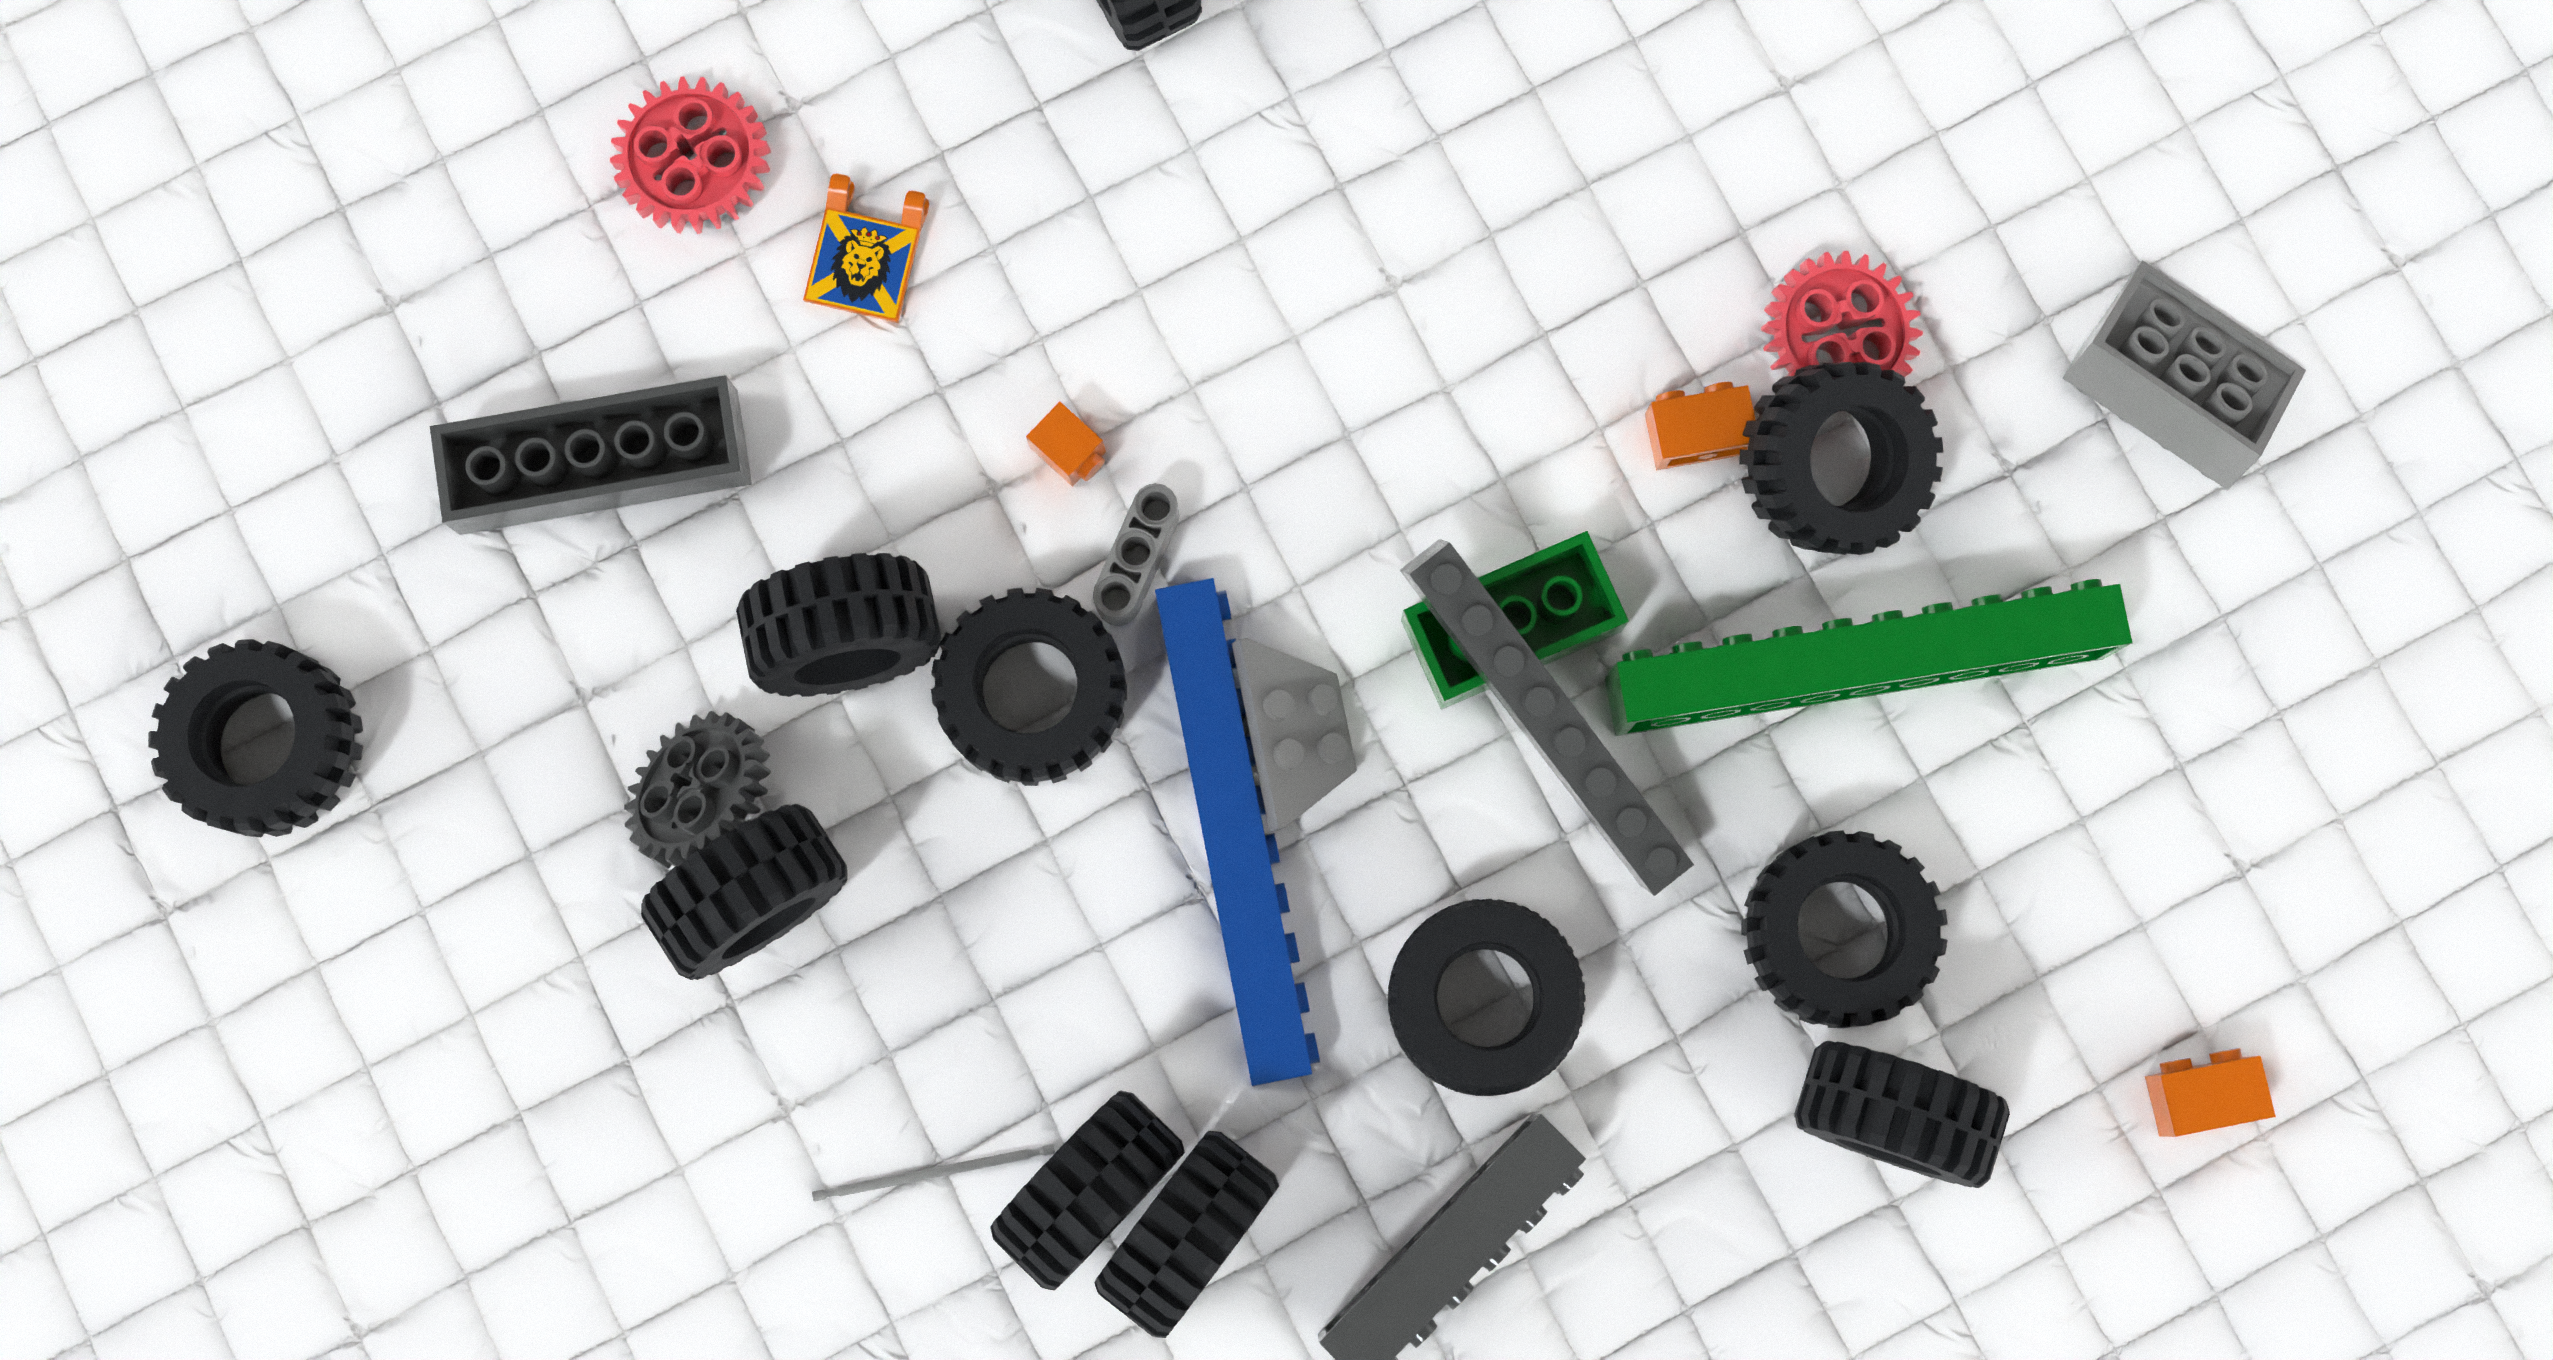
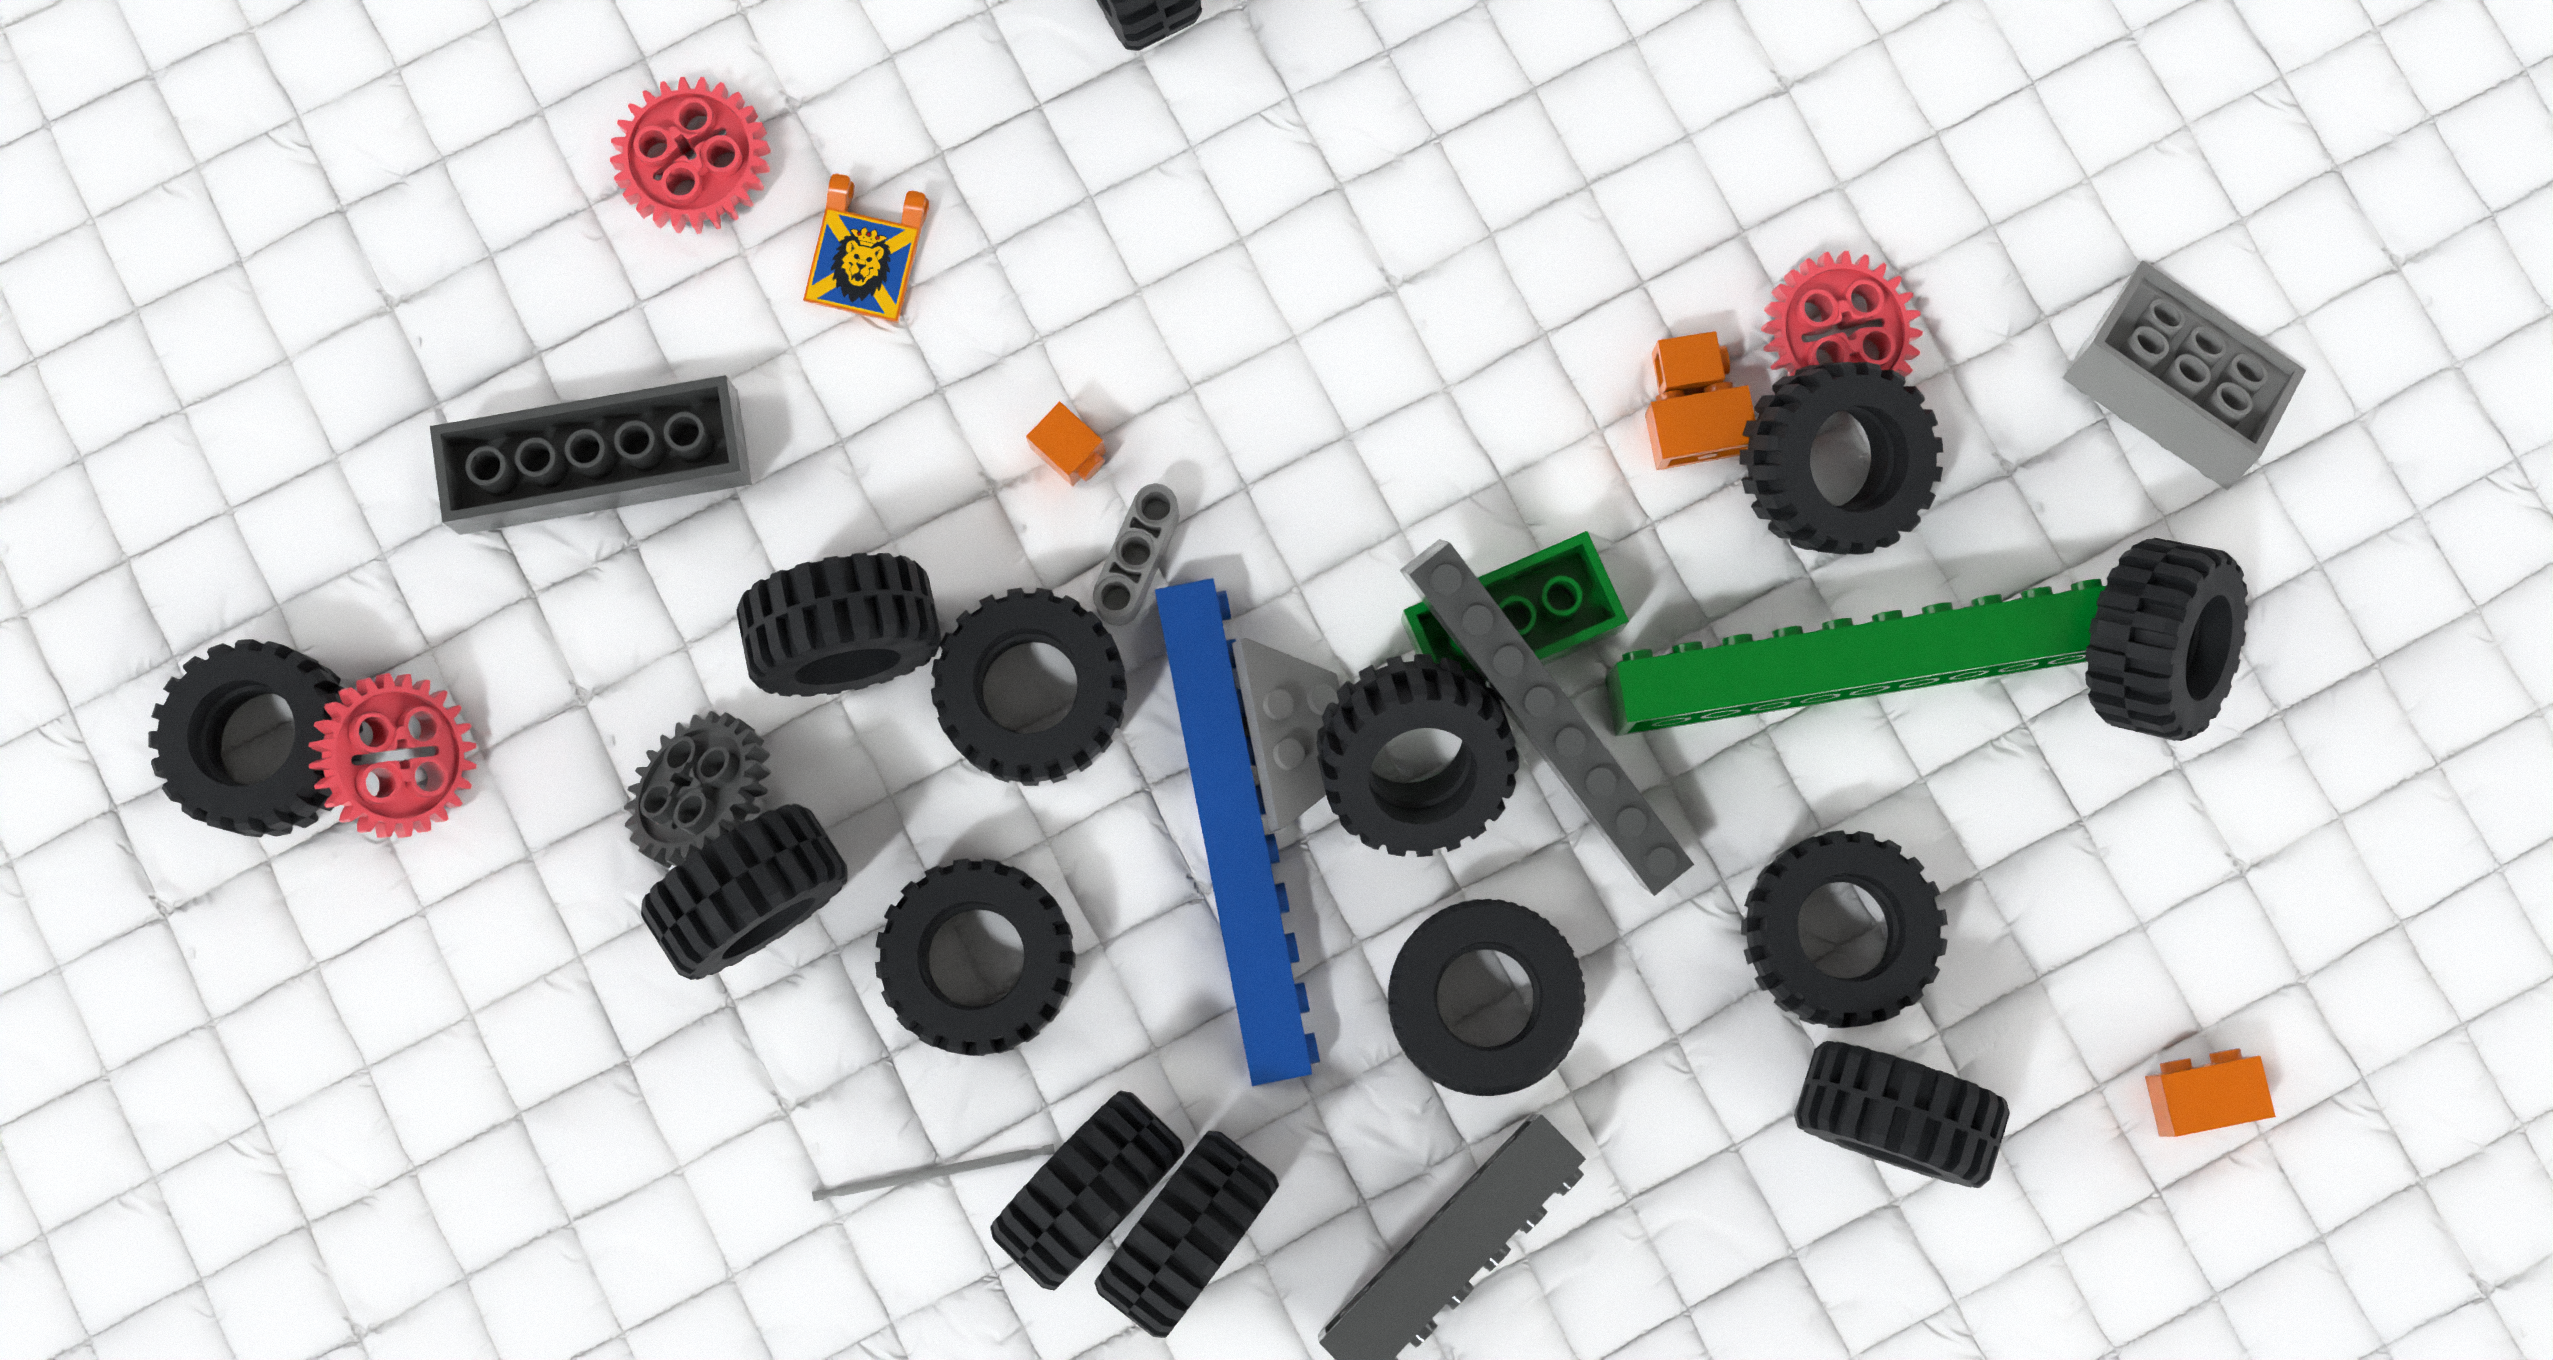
none -> coral gear [309,673,477,838]
none -> black tyre [875,858,1076,1056]
none -> black tyre [1316,654,1519,857]
none -> orange brick [1651,331,1730,396]
none -> black tyre [2085,537,2248,741]

